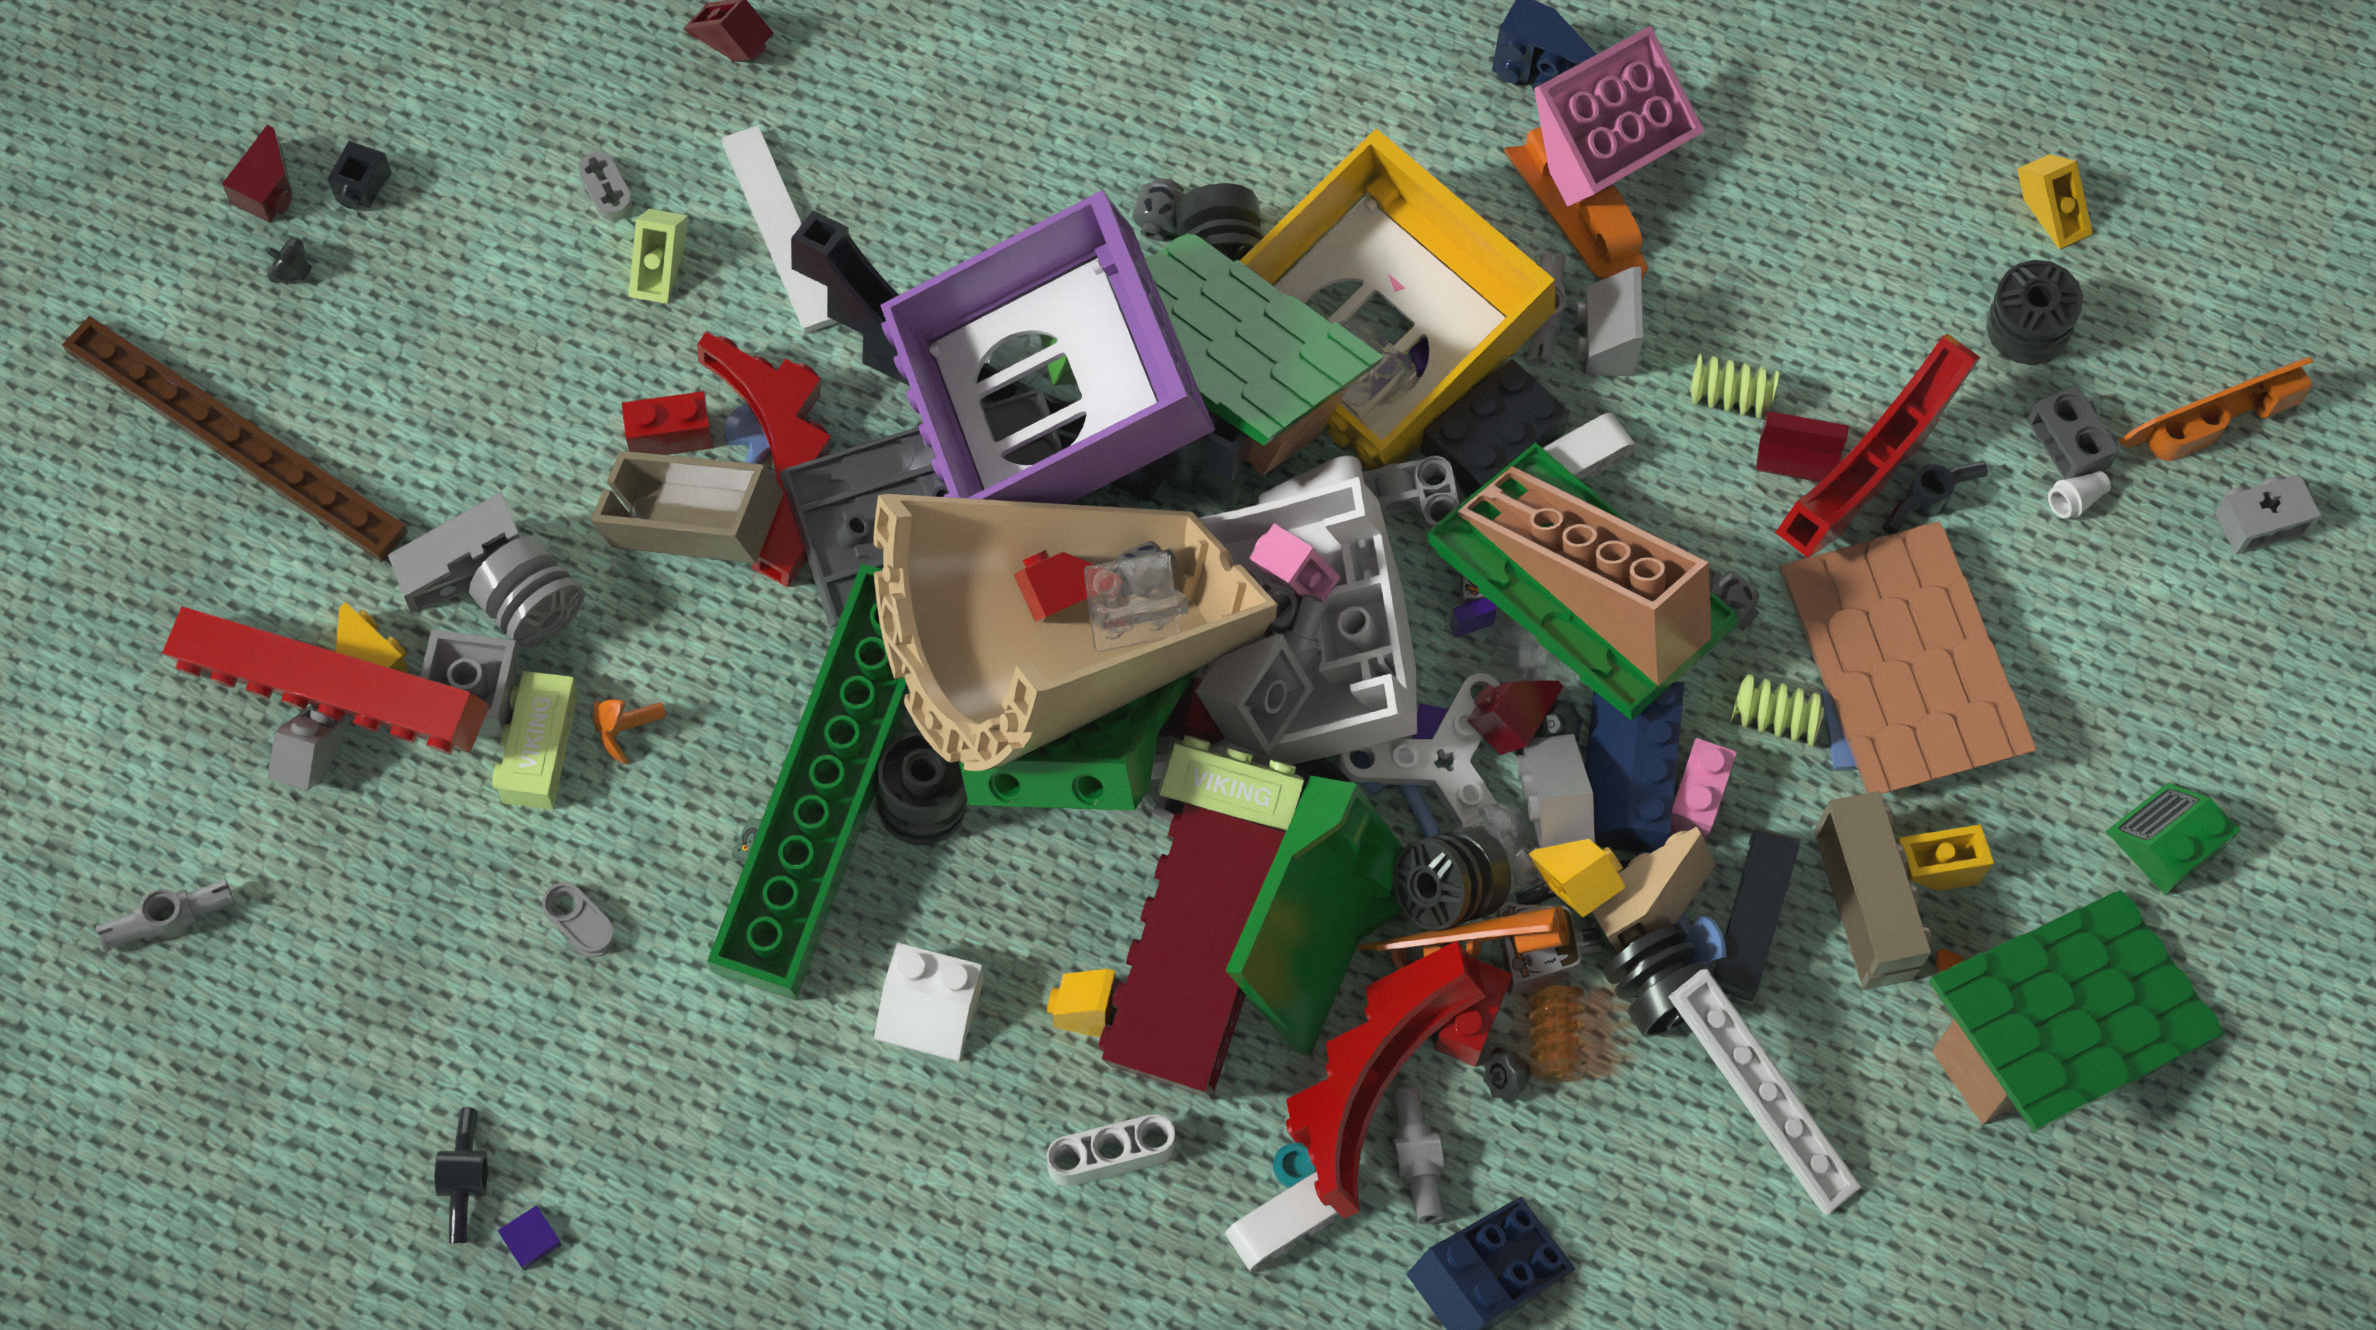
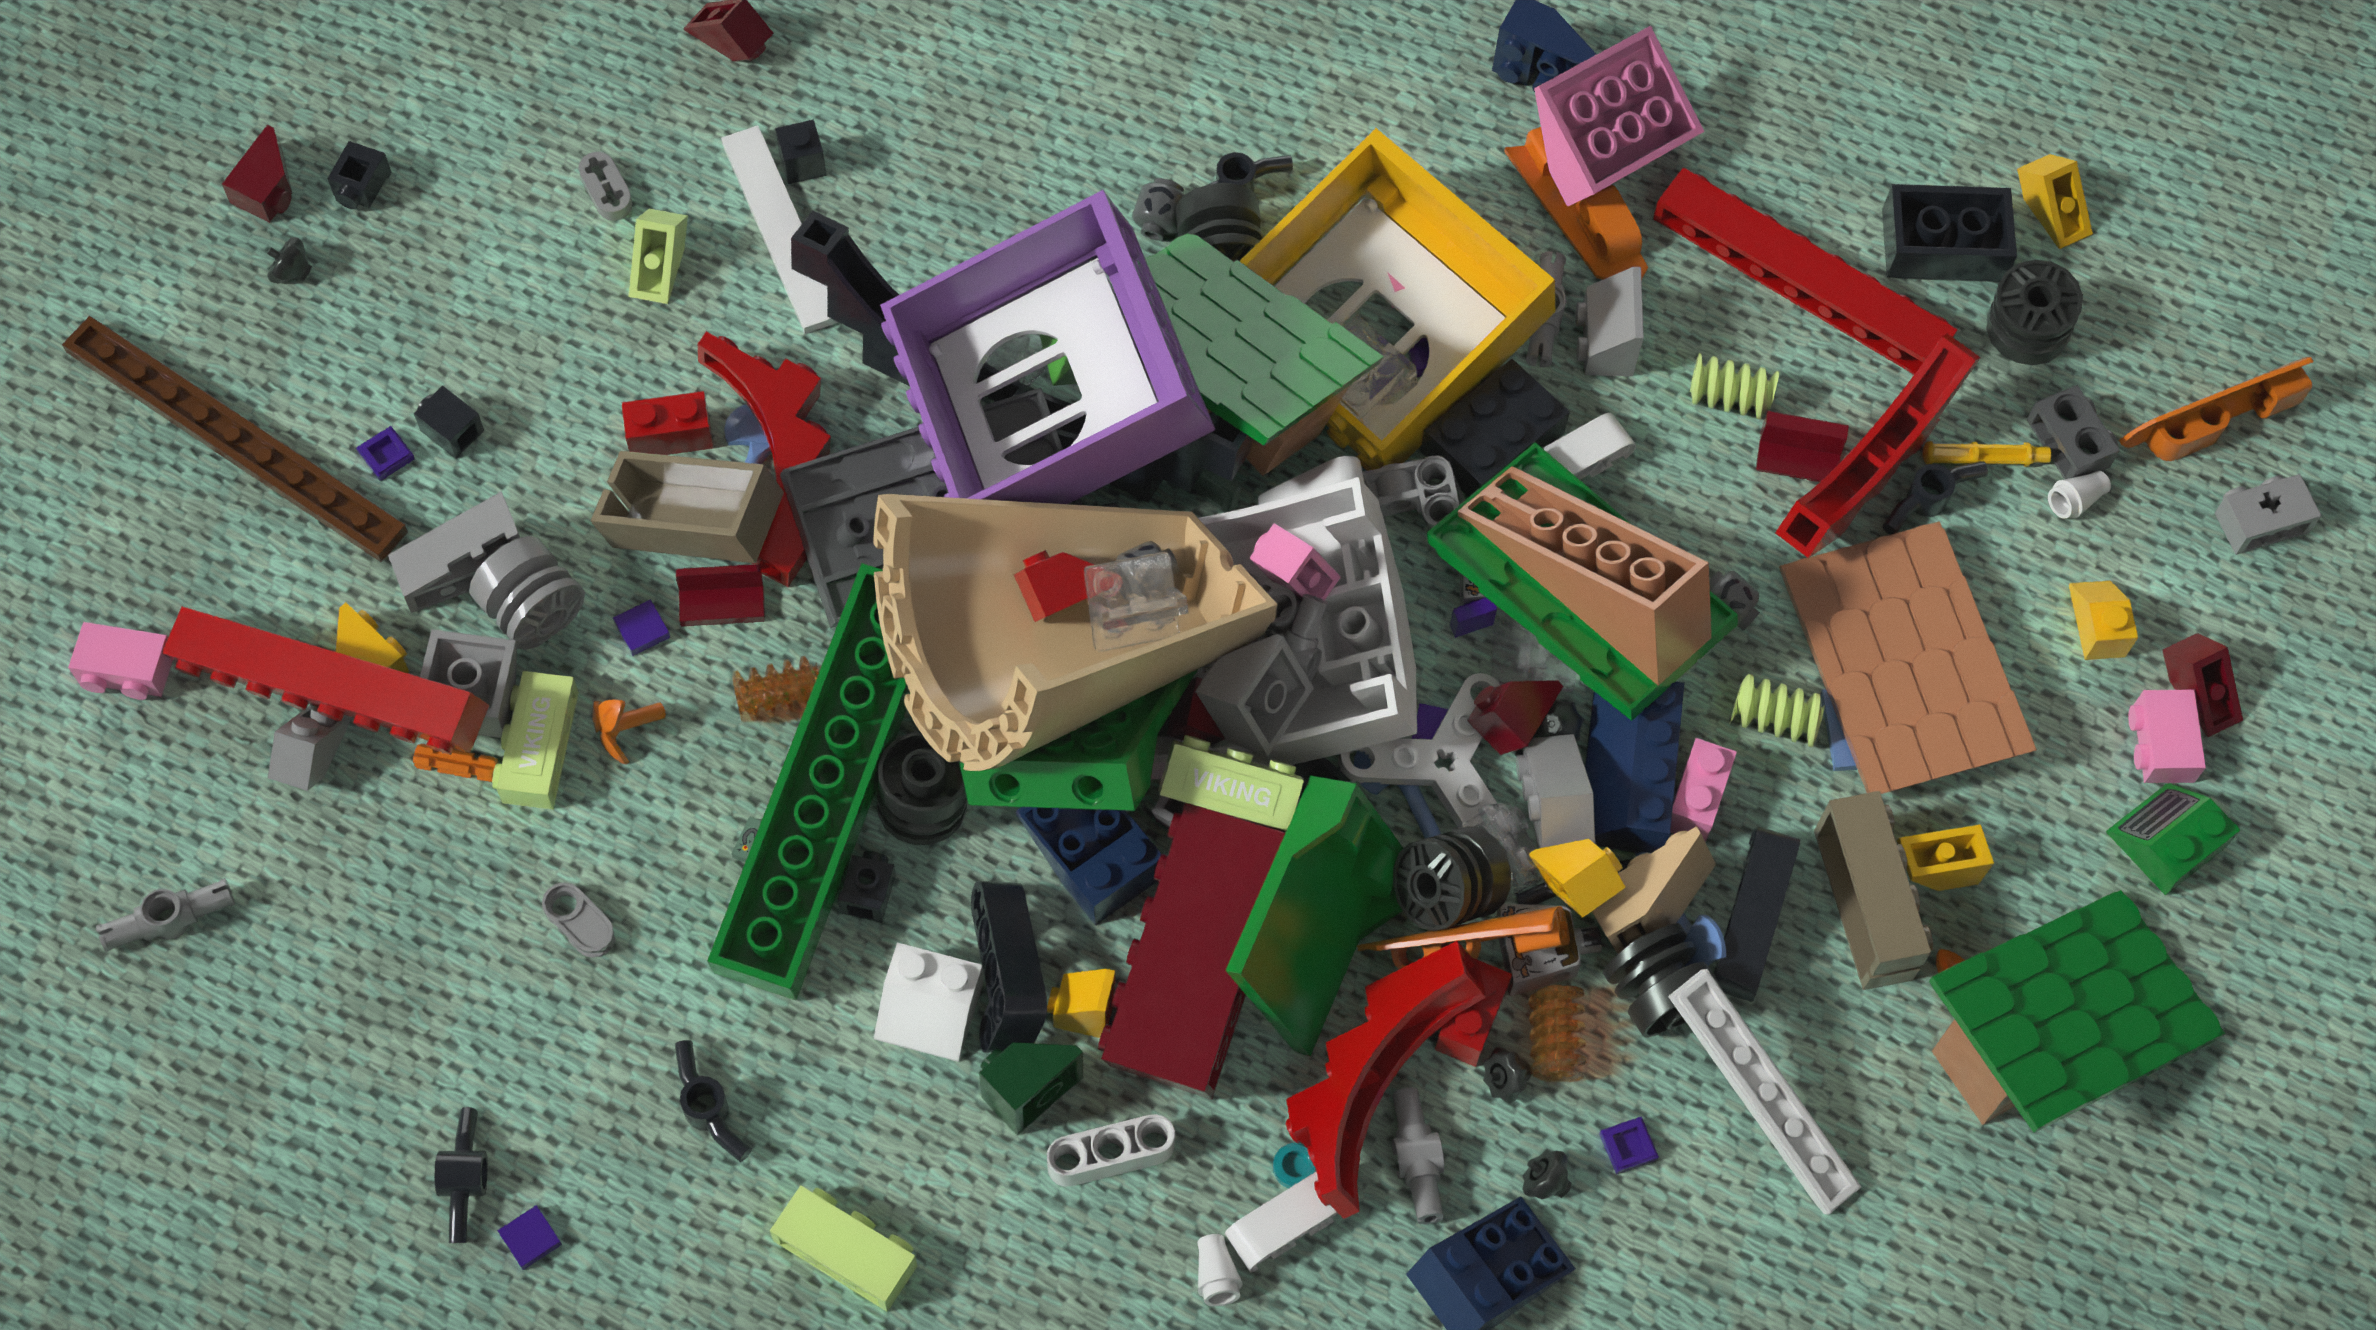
none -> bright pink brick [68,622,173,700]
none -> dark purple tile [356,426,415,481]
none -> orange axle [413,743,498,782]
none -> black brick [414,385,485,458]
none -> dark purple tile [613,599,671,656]
none -> black piece [675,1040,752,1163]
none -> dark red panel [676,564,765,627]
none -> clear orange piece [732,656,819,722]
none -> yellowish green brick [770,1185,917,1312]
none -> black brick [775,119,827,184]
none -> black brick [837,851,896,923]
none -> black beam [971,881,1047,1053]
none -> dark green slope [979,1043,1084,1136]
none -> dark blue slope [1016,807,1161,926]
none -> white cone [1197,1234,1243,1306]
none -> black piece [1205,152,1293,192]
none -> pearl dark grey piece [1522,1149,1572,1199]
none -> dark purple tile [1599,1116,1659,1175]
none -> red brick [1653,167,1958,374]
none -> black brick [1882,184,2017,281]
none -> yellow piece [1922,441,2051,467]
none -> yellow slope [2069,580,2138,660]
none -> bright pink brick [2128,690,2206,783]
none -> dark red slope [2162,633,2243,737]

